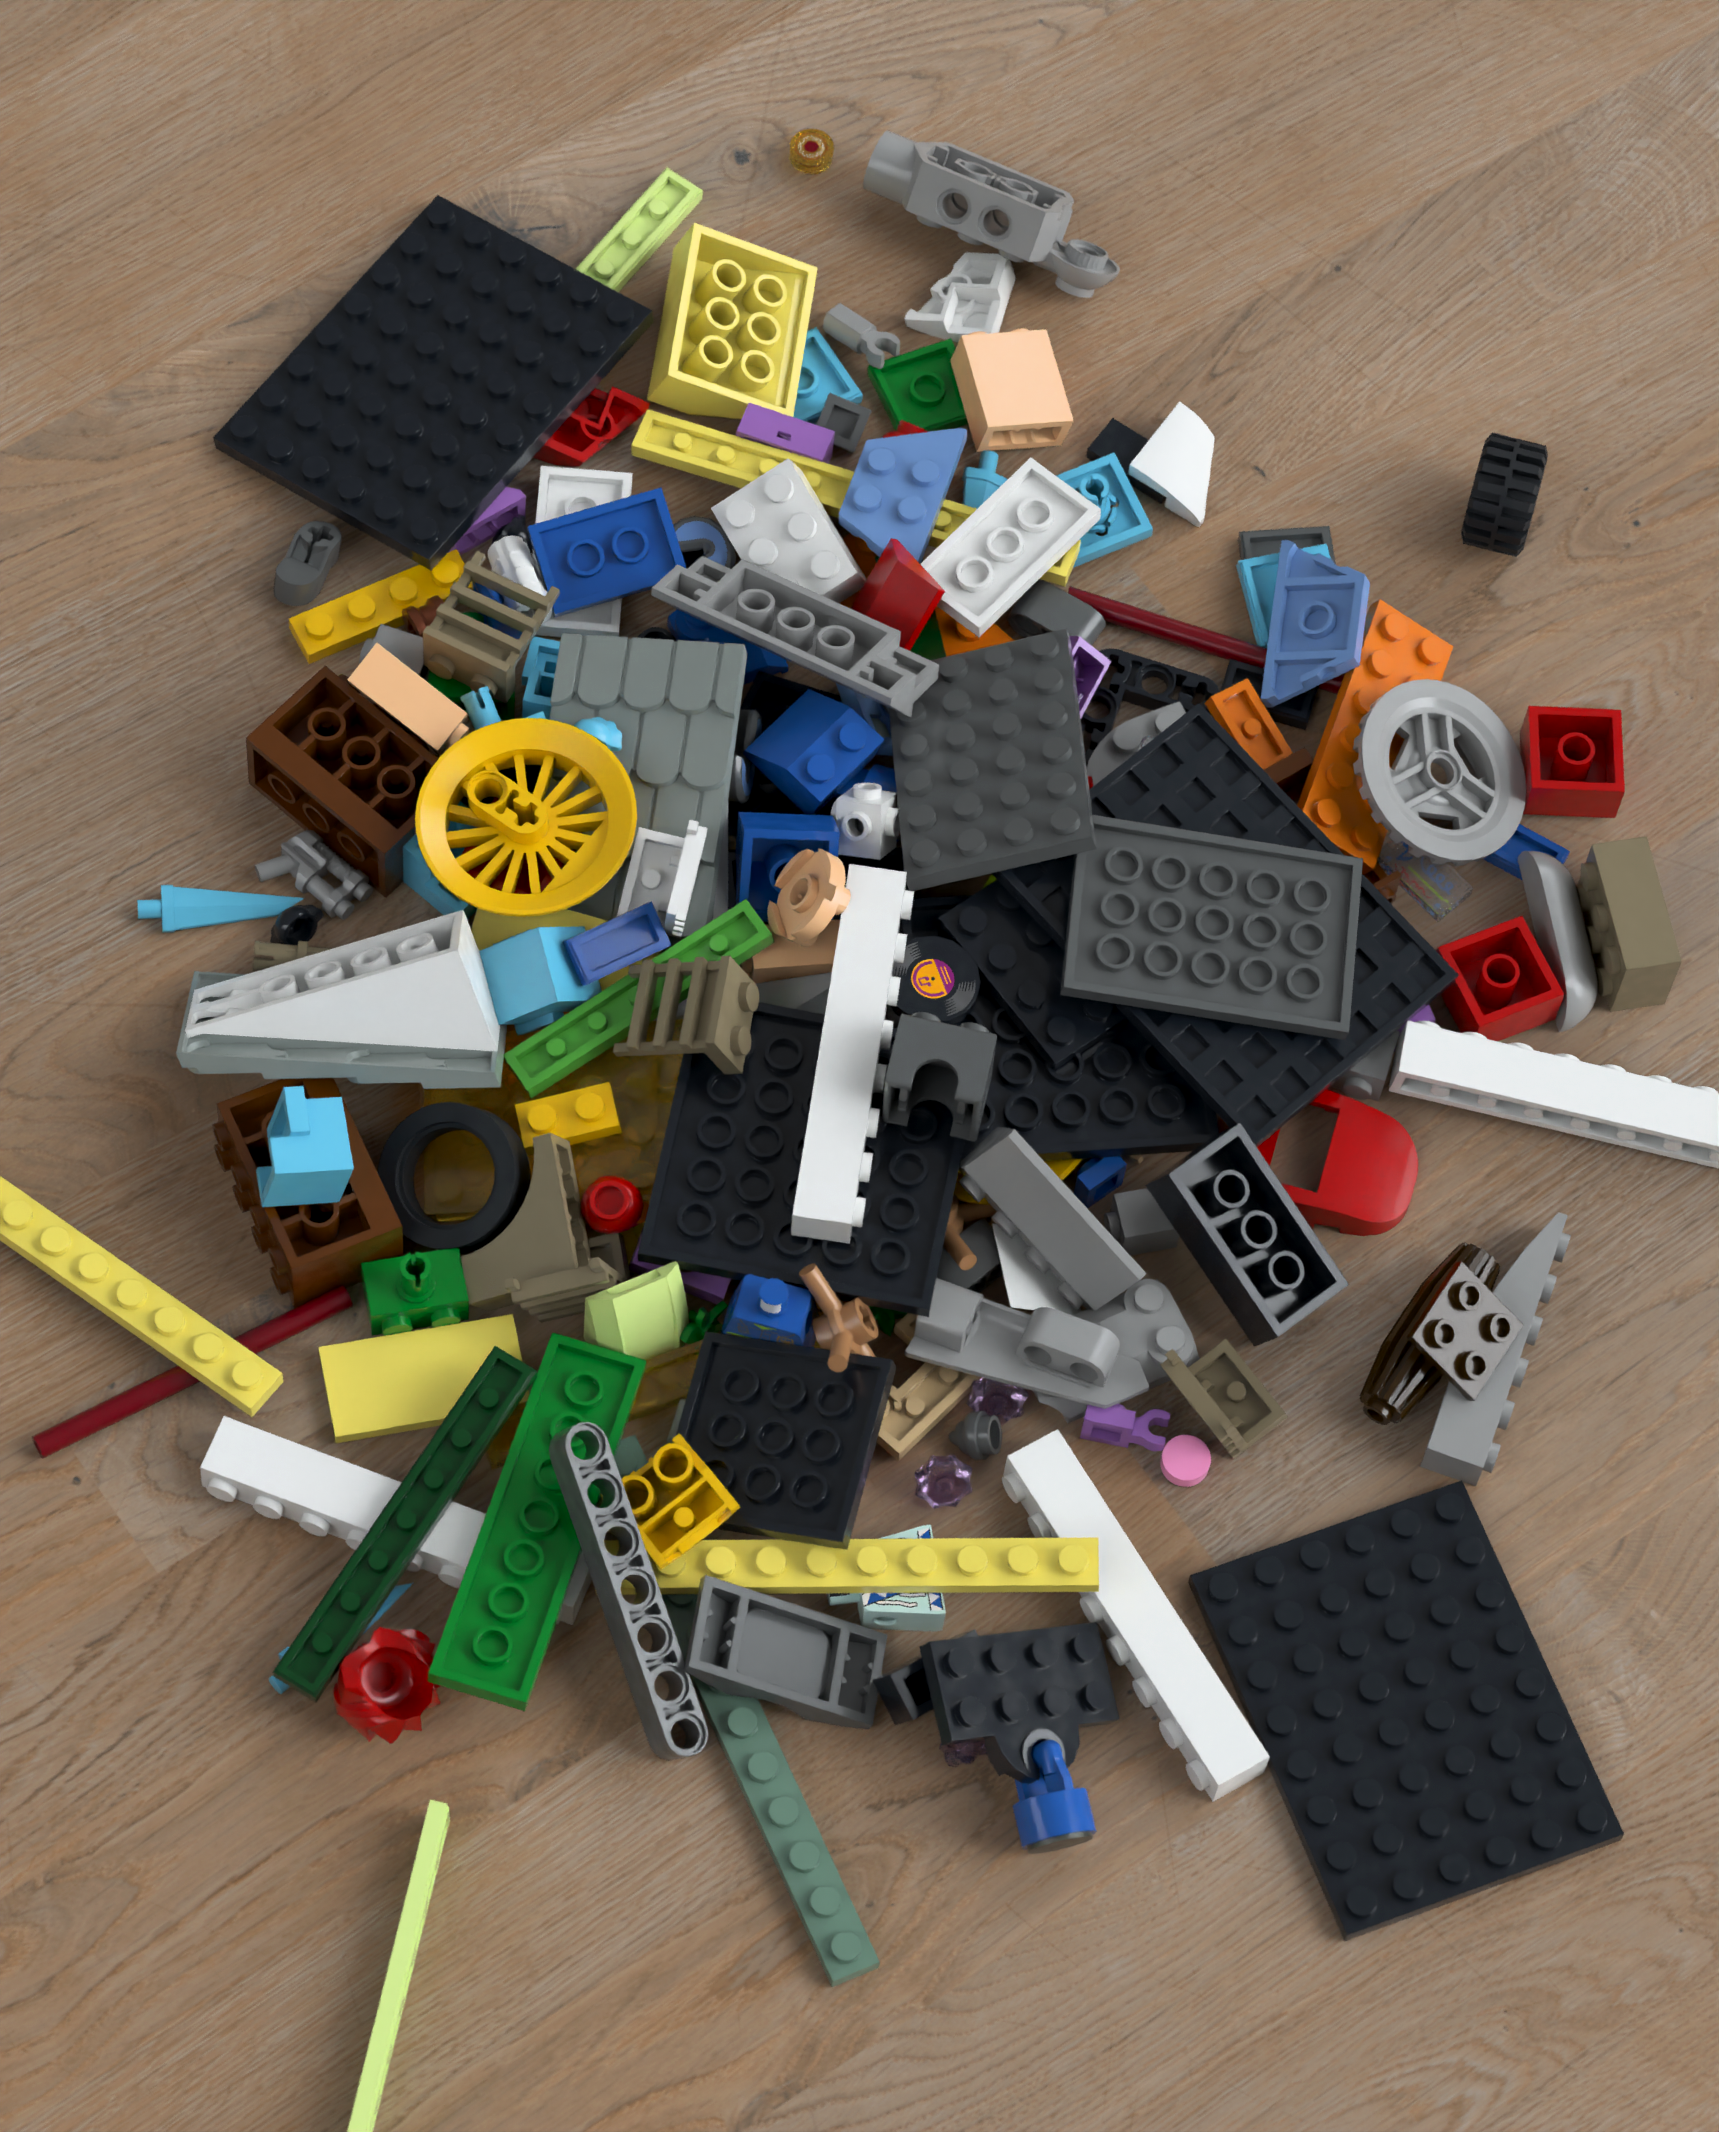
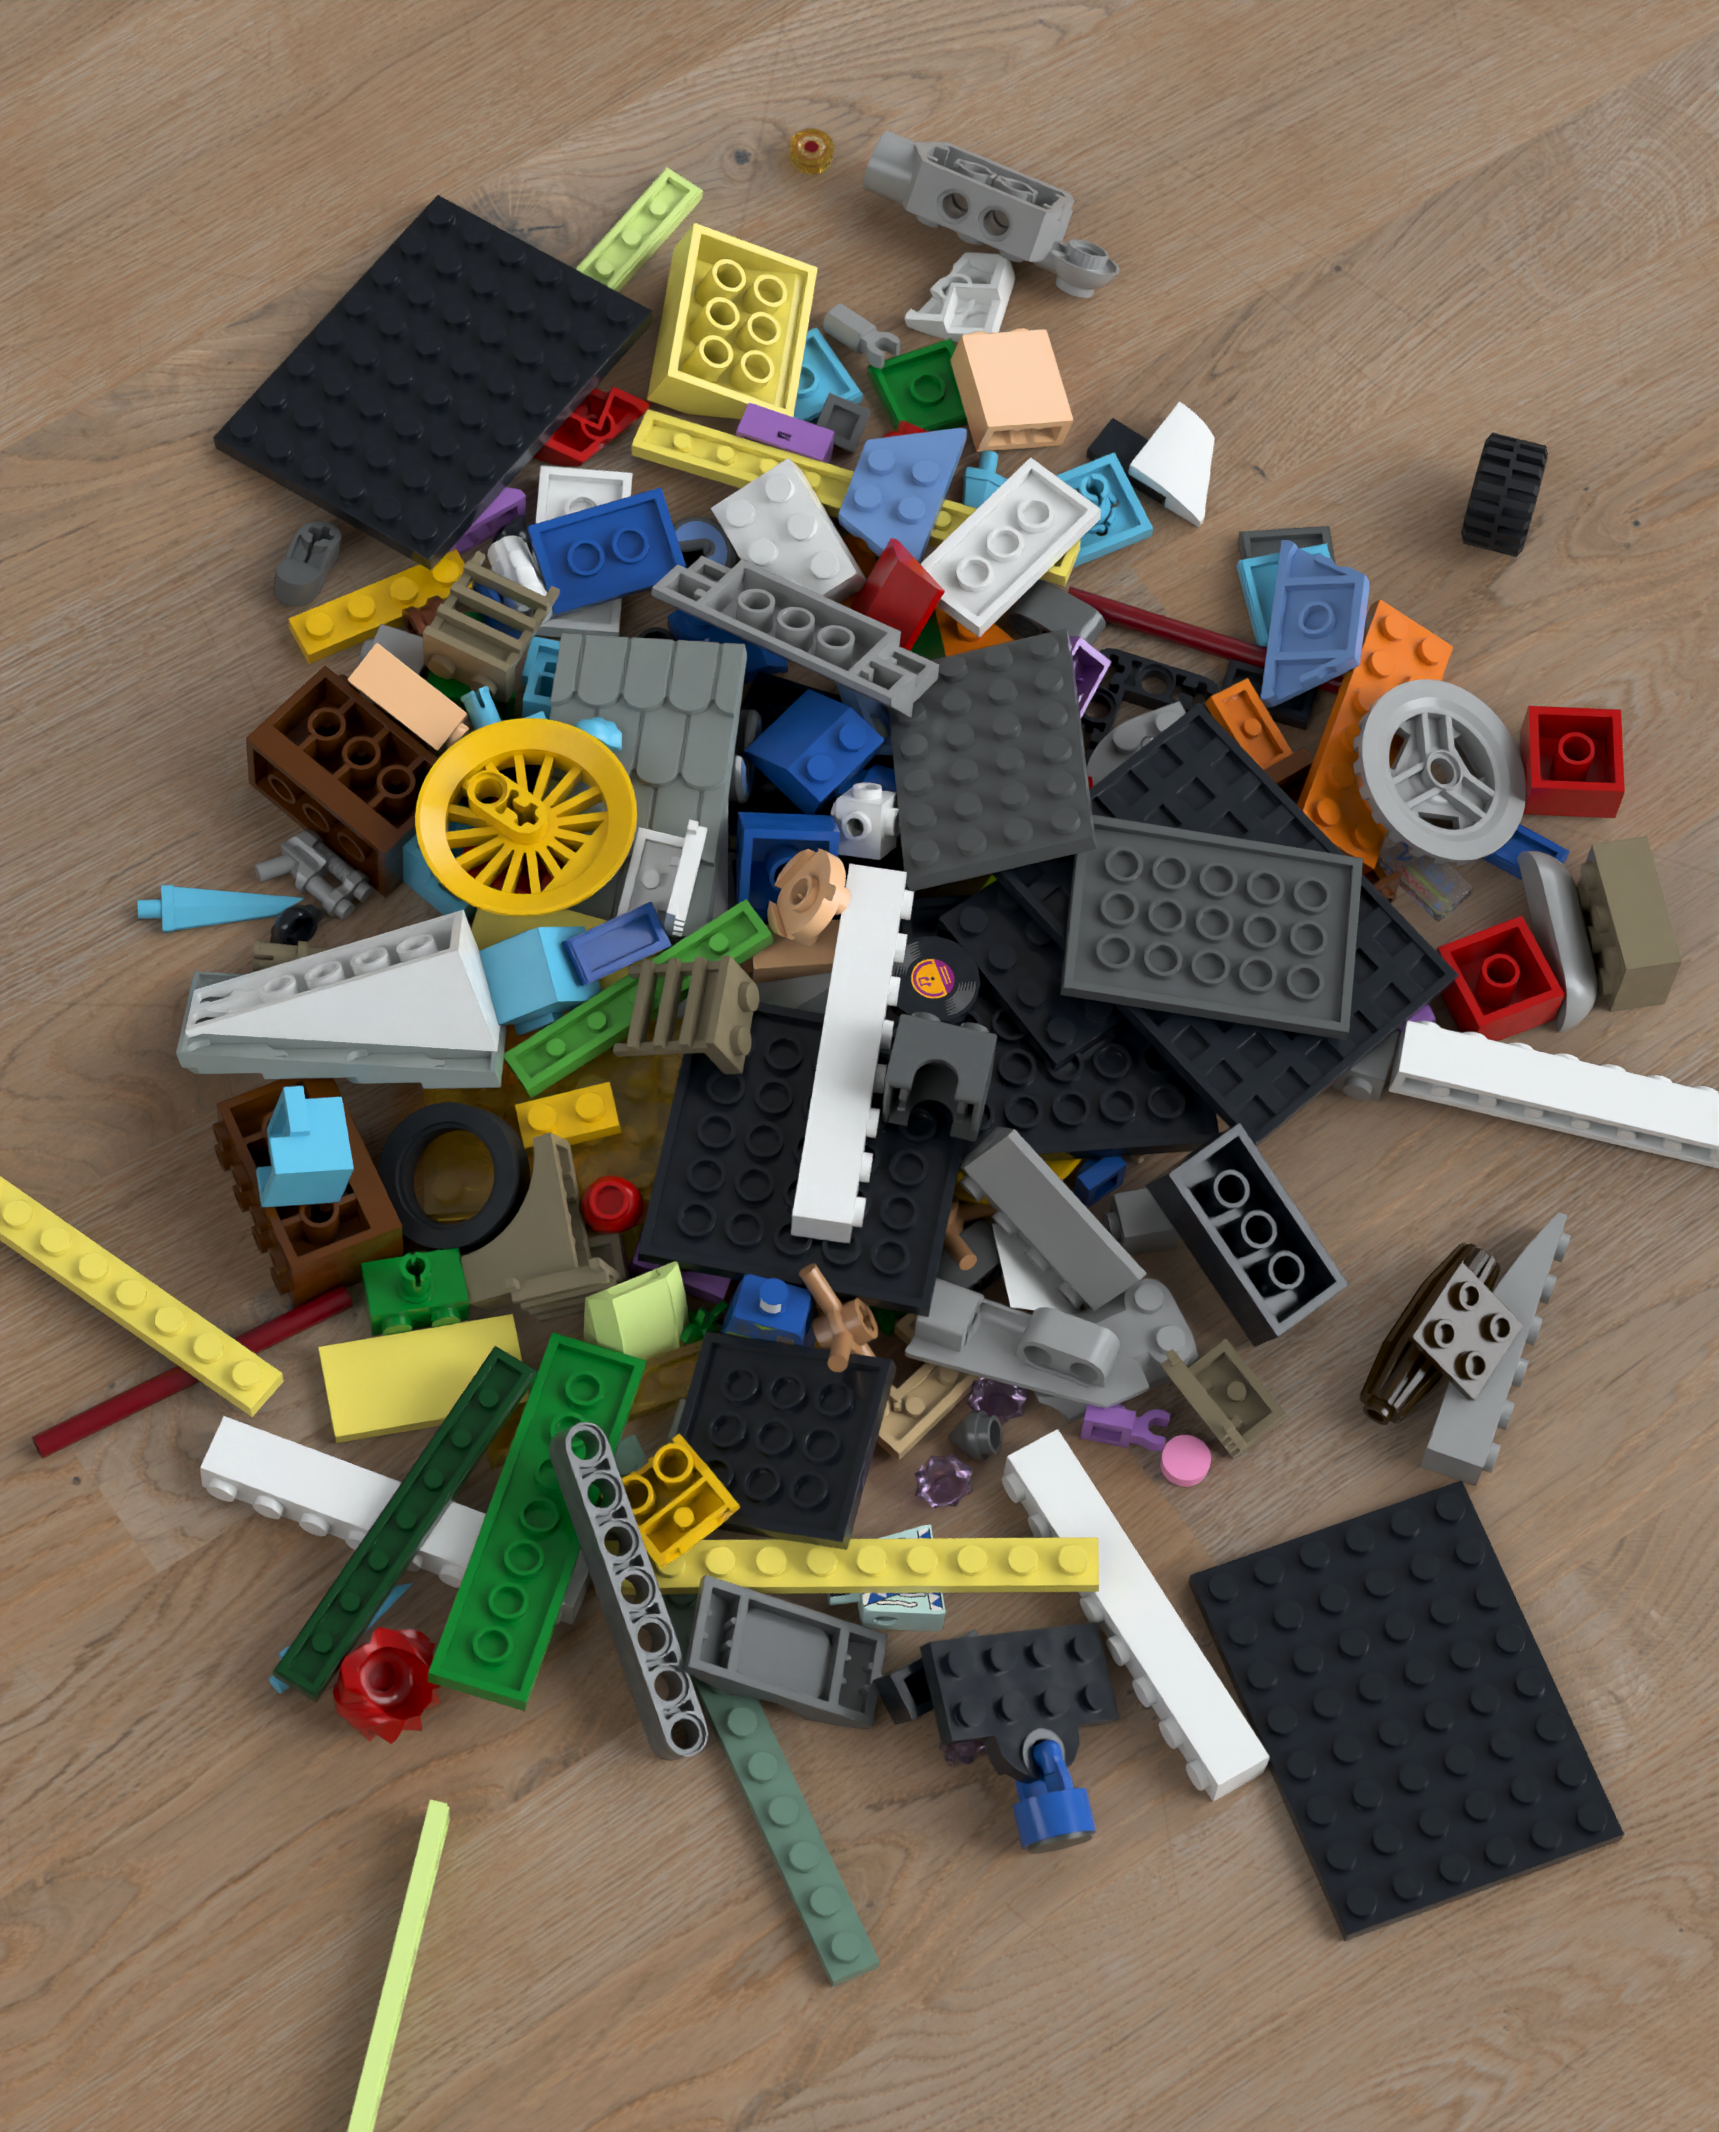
red slope [1257,1089,1418,1236] -> none

